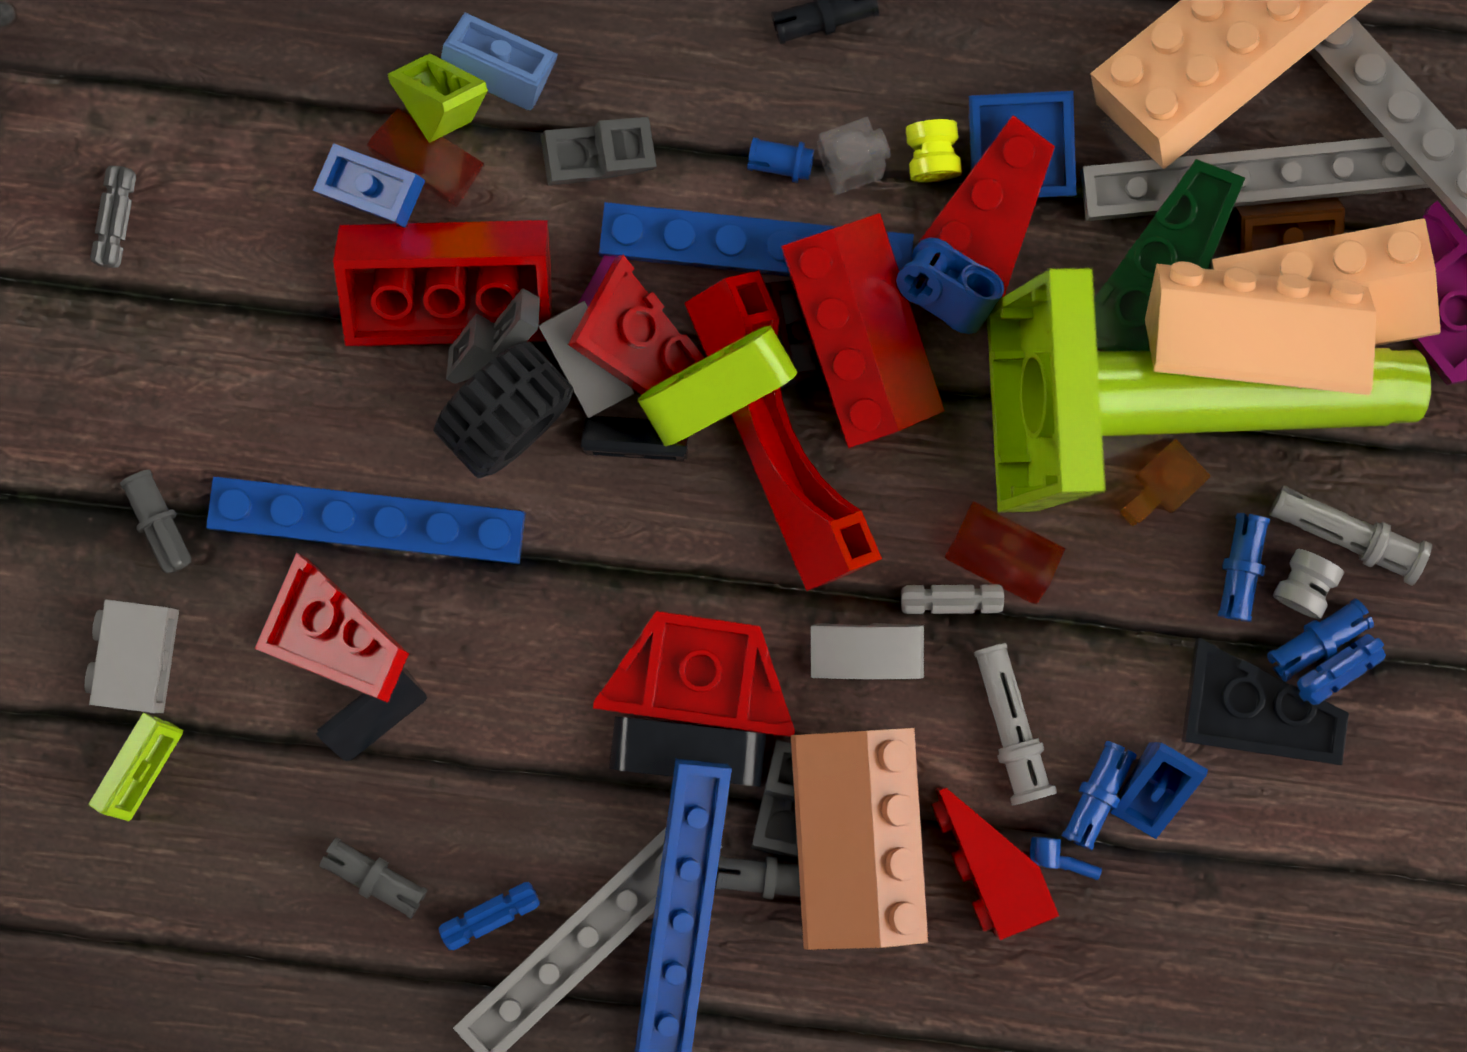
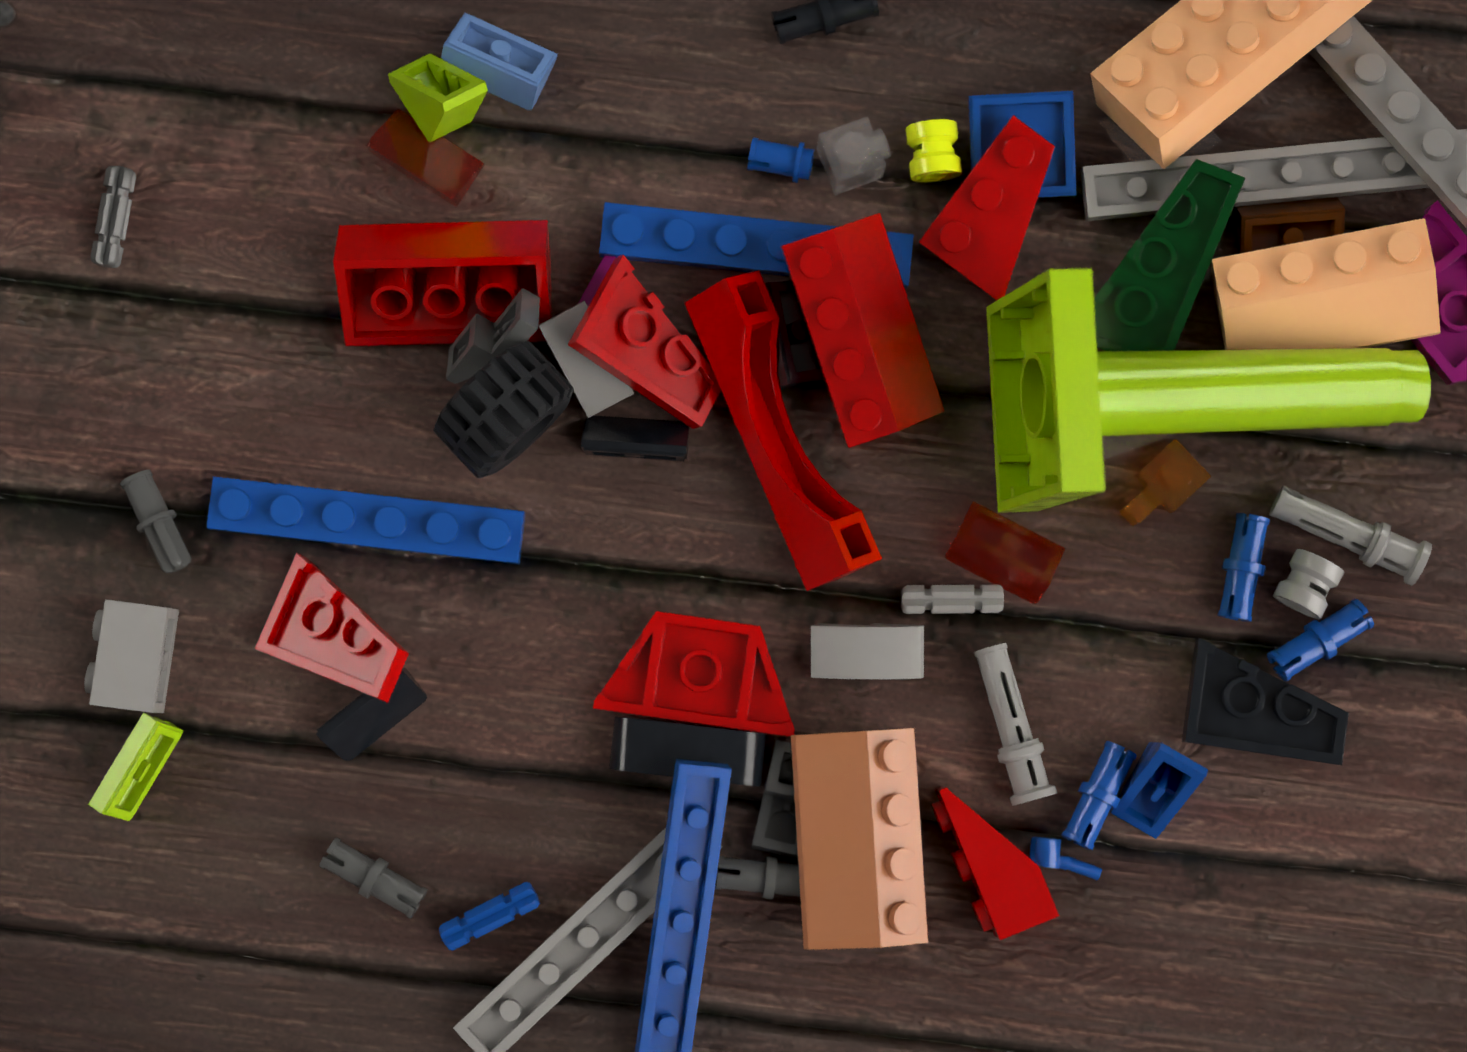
plate [313,143,426,228] -> none
dark grey slope [540,117,657,186] -> none
lime beam [638,326,798,446] -> none
blue piece [896,238,1005,334] -> none
light nougat slope [1145,262,1377,395] -> none
blue axle [1297,634,1386,705] -> none

